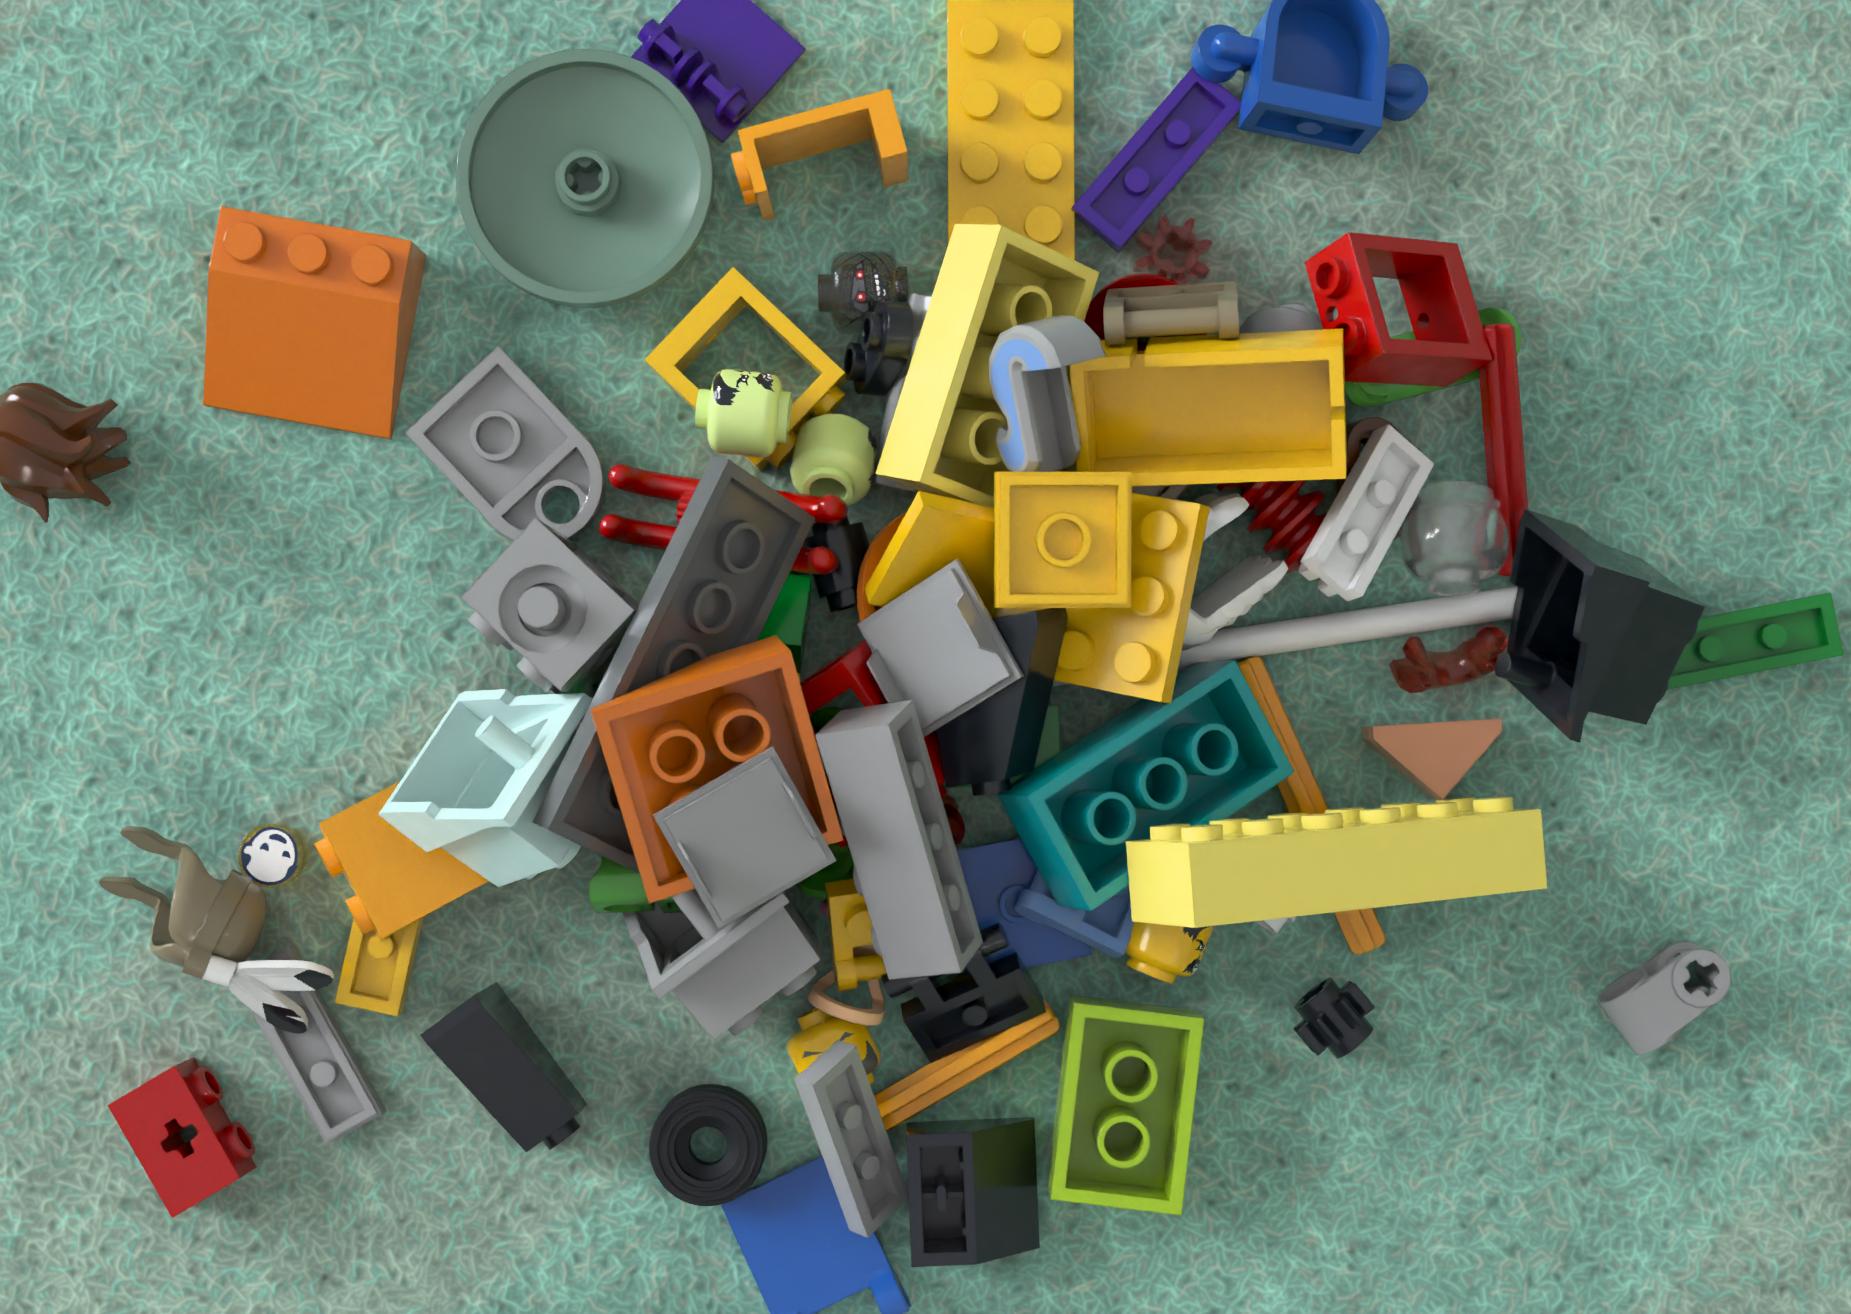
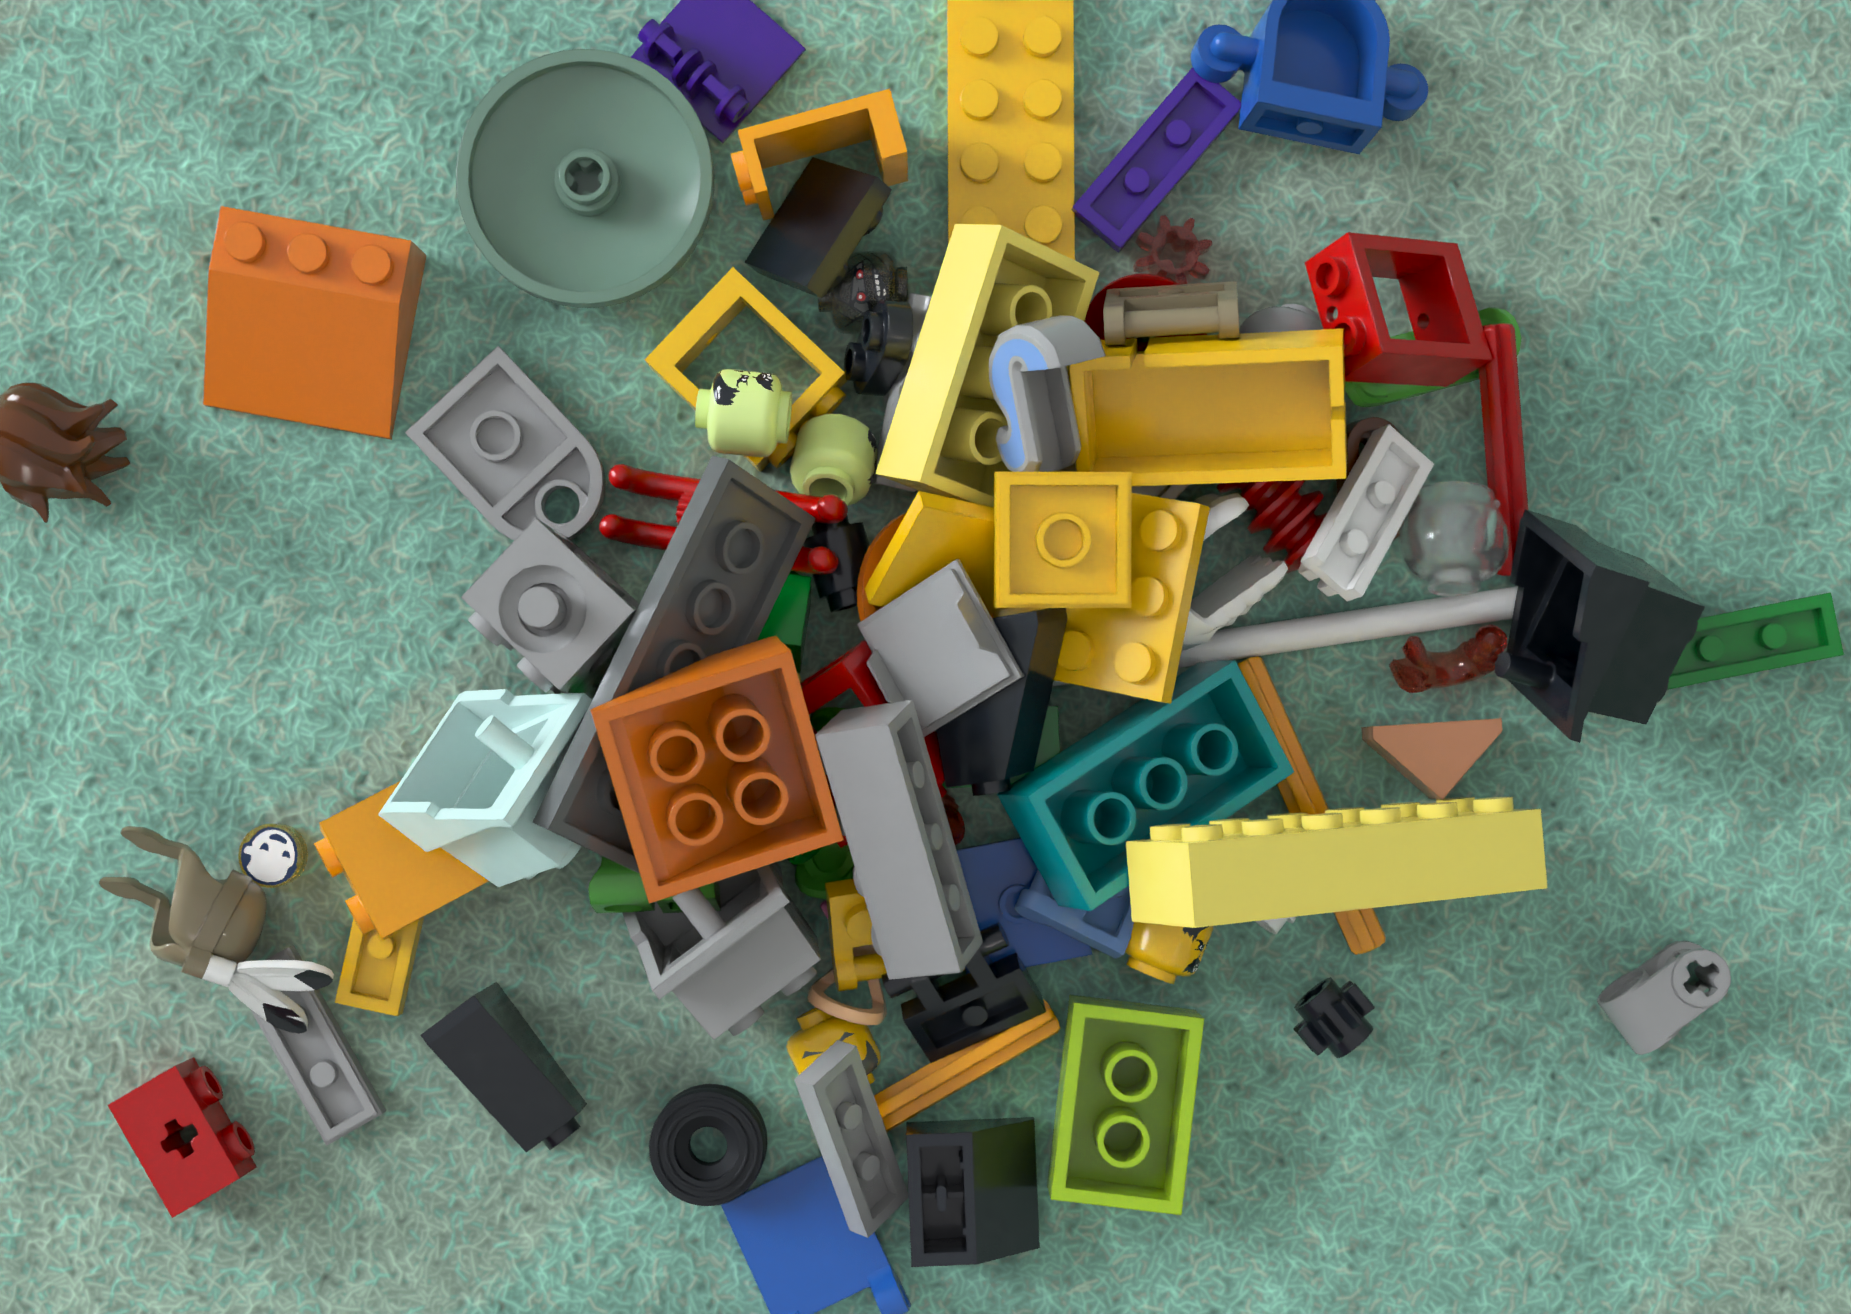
light grey piece [653,746,837,929] -> none
none -> black tile [745,157,892,298]

